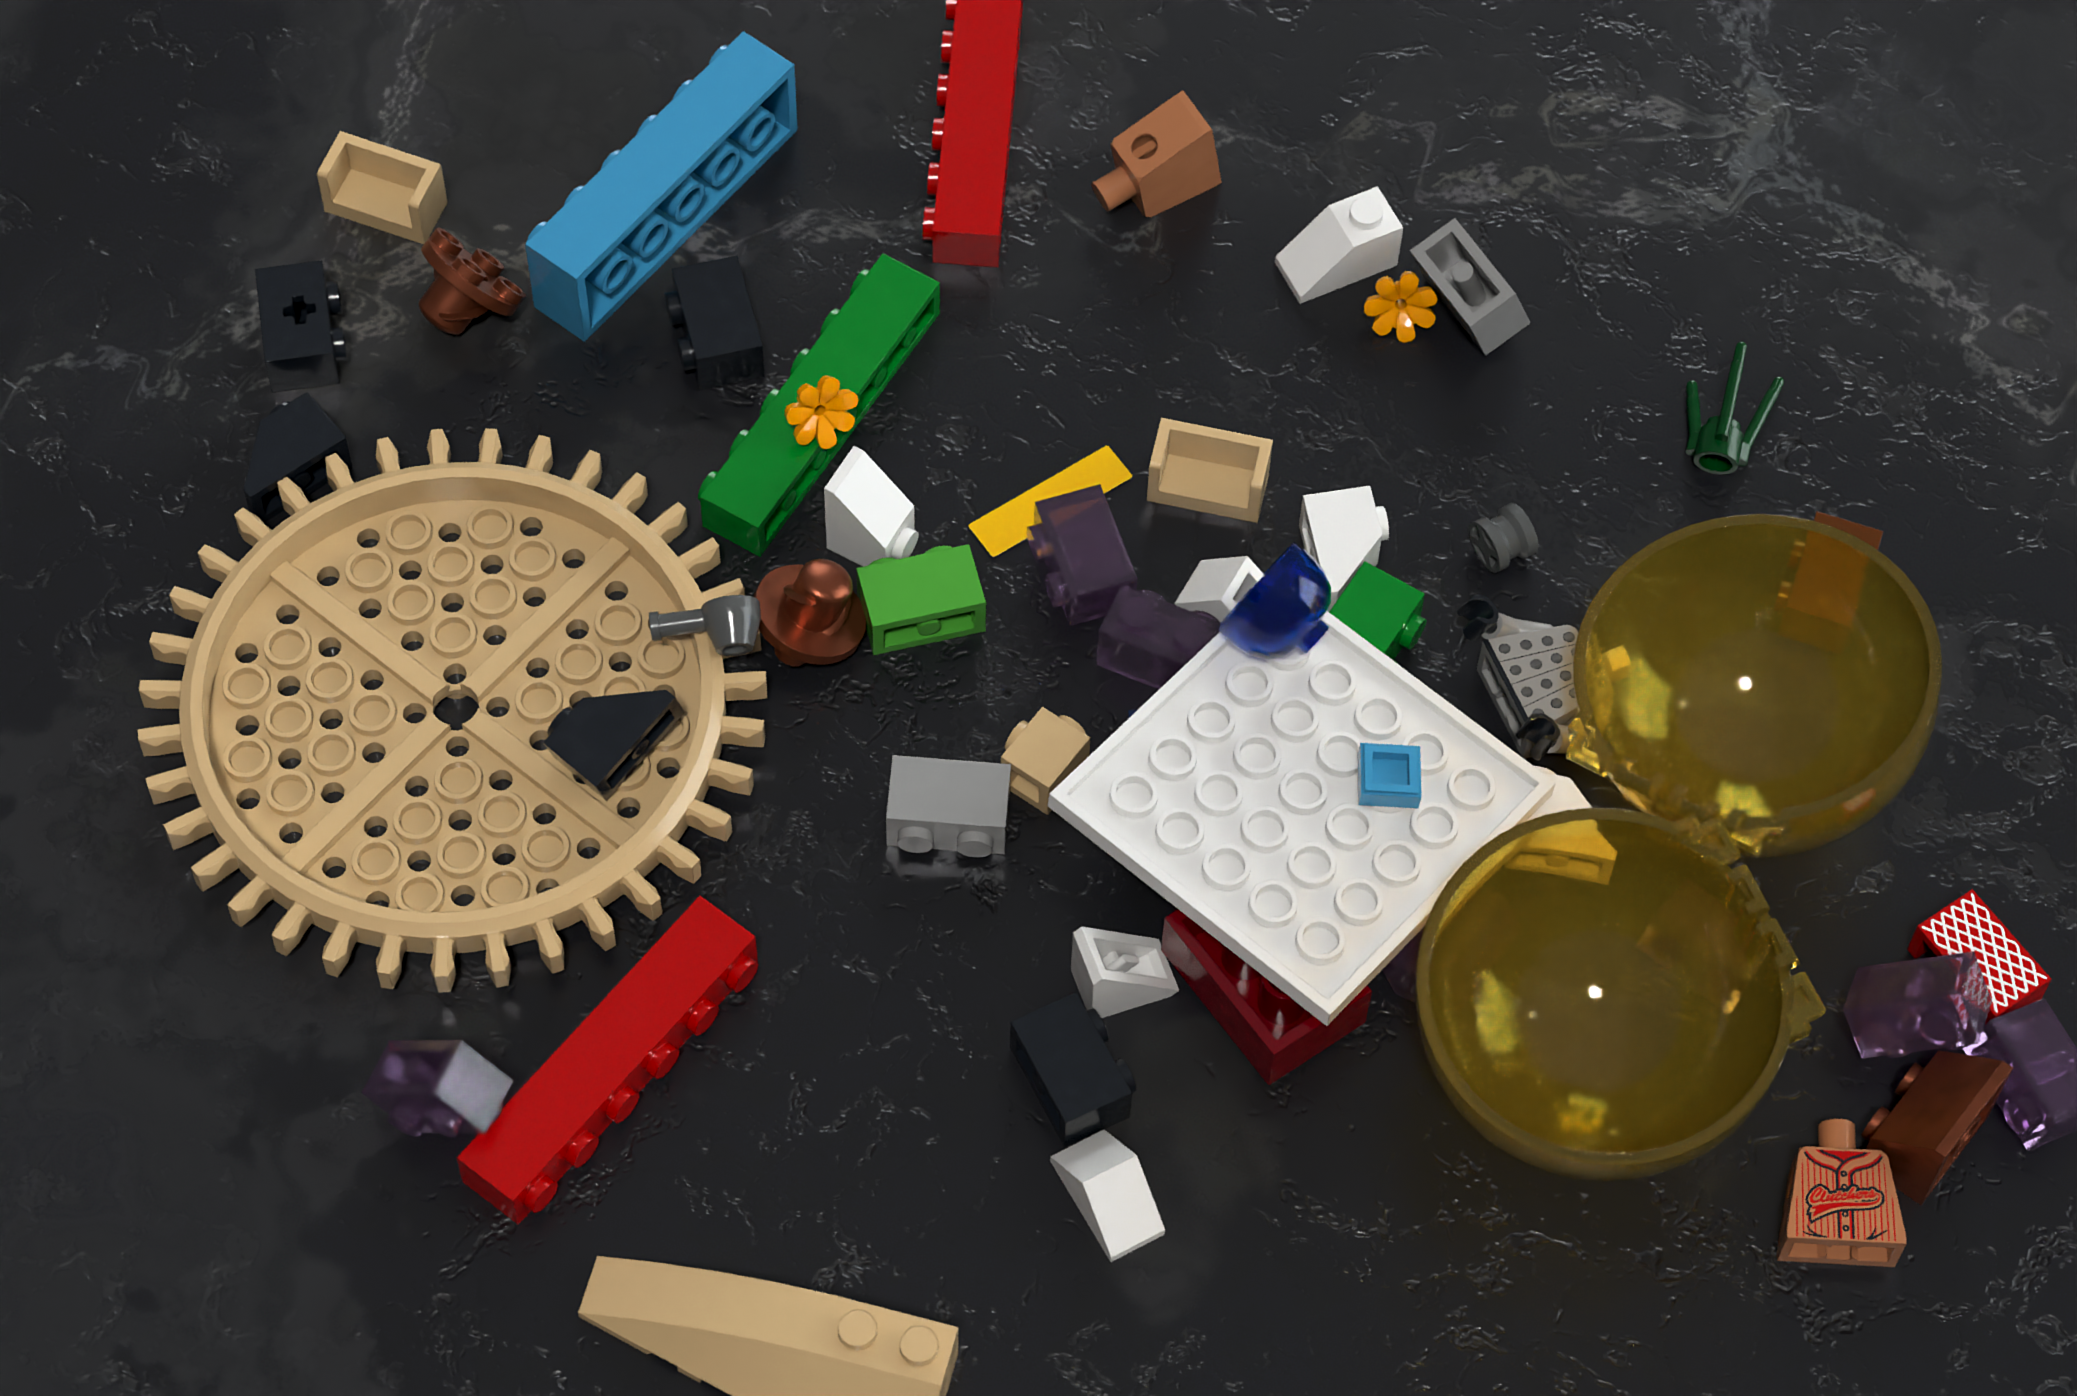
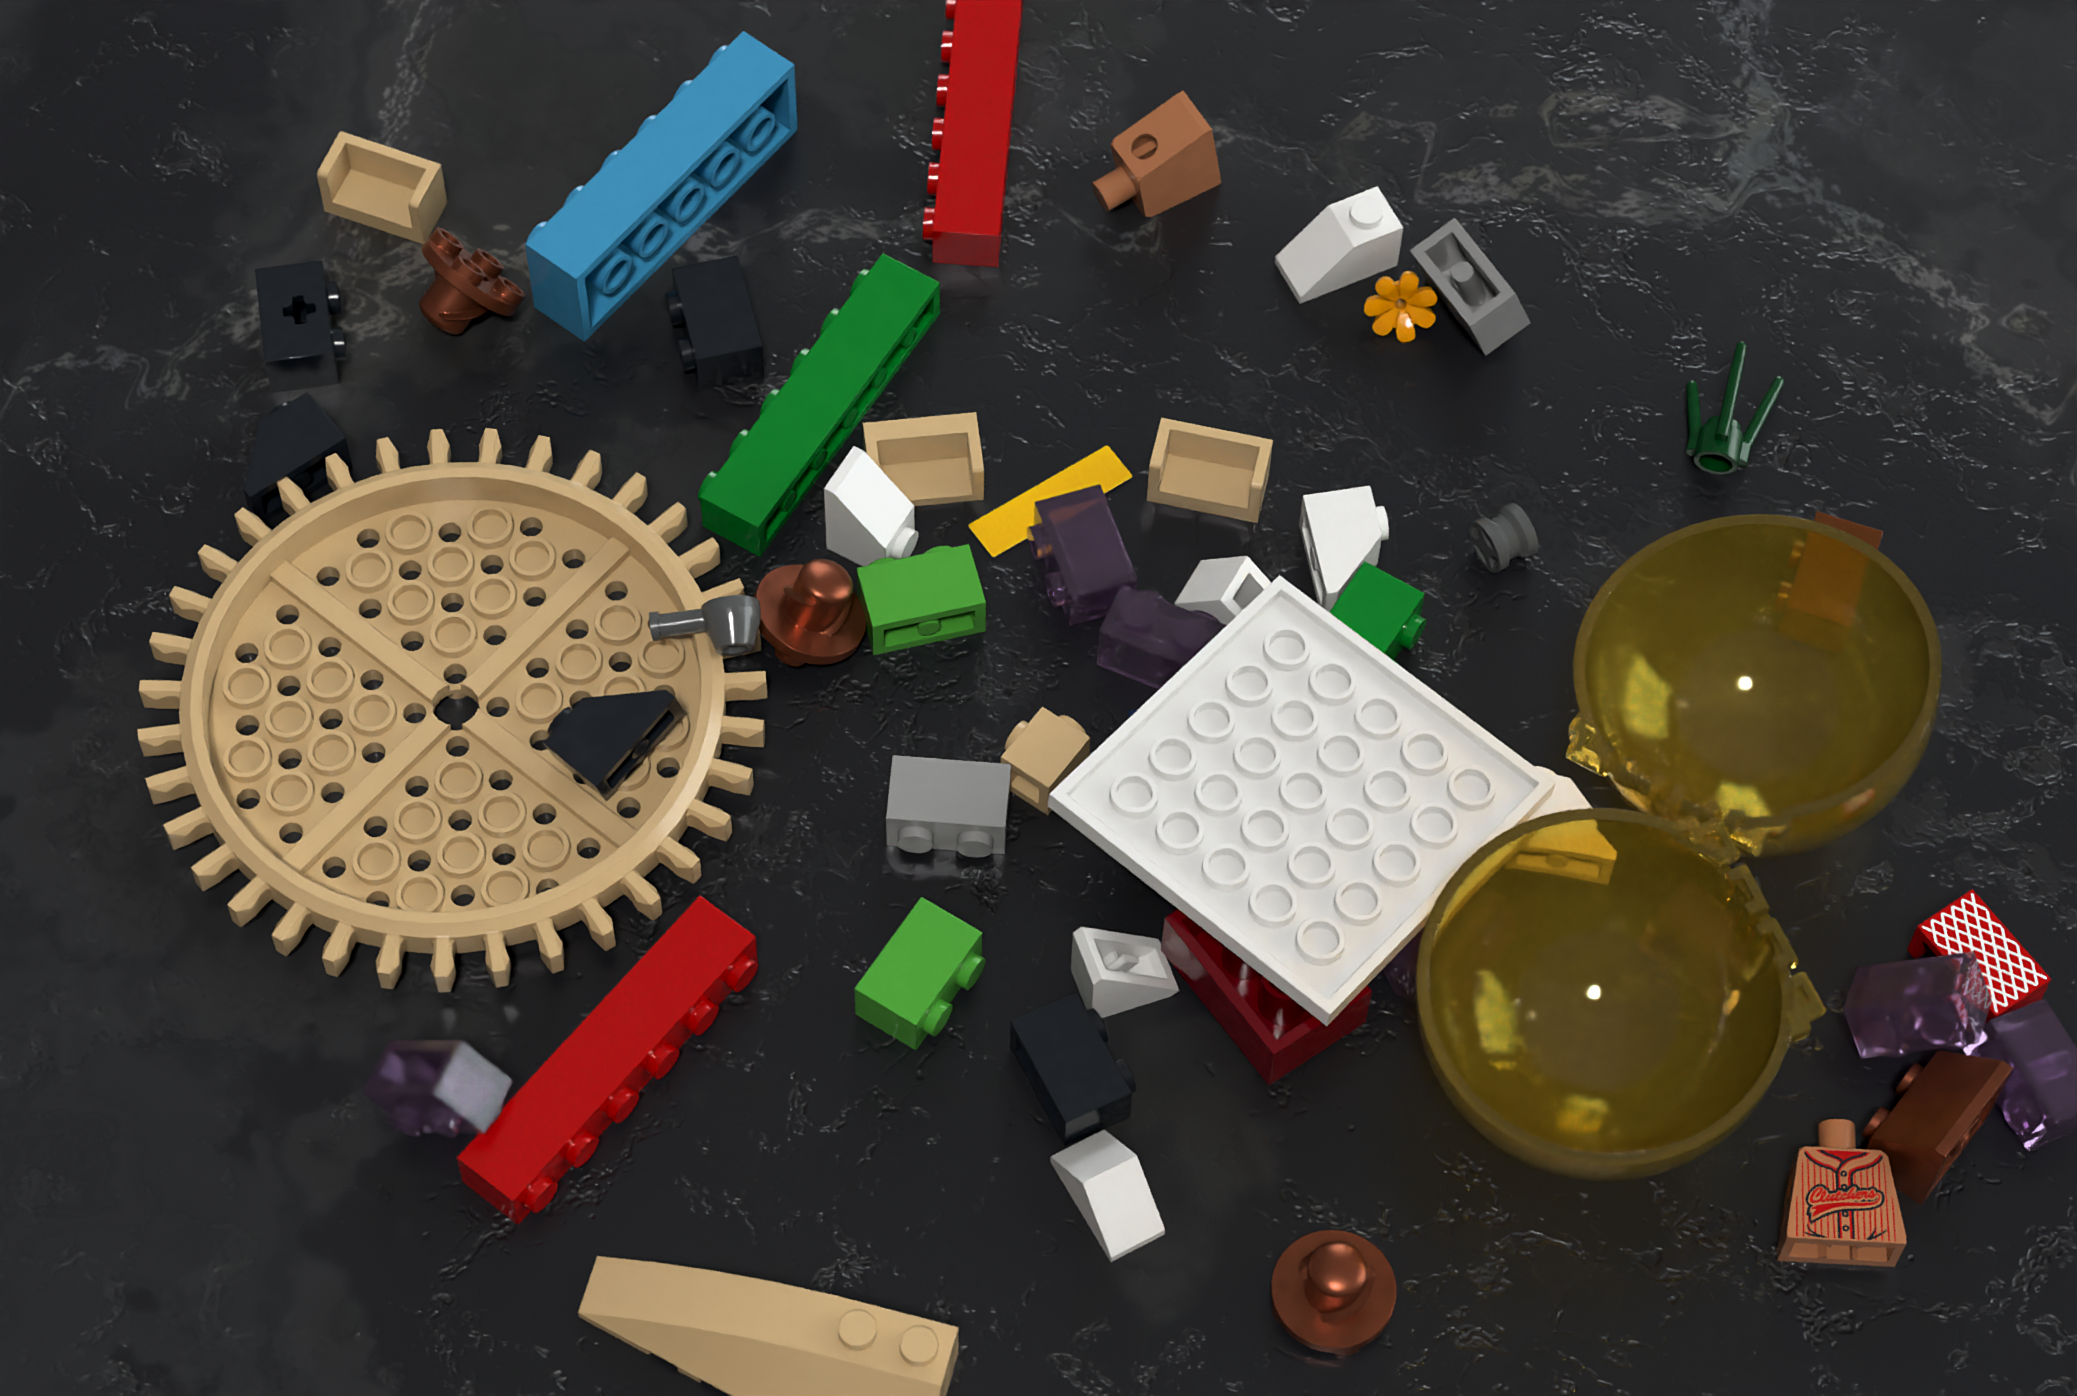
light orange plant [784,375,859,449] -> none
clear blue cylinder [1217,542,1331,660] -> none
dark azure tile [1358,743,1422,809] -> none
light grey torso [1457,594,1627,760] -> none
none -> bright green brick [854,897,986,1050]
none -> tan panel [863,412,984,506]
none -> copper plate [1270,1230,1397,1356]

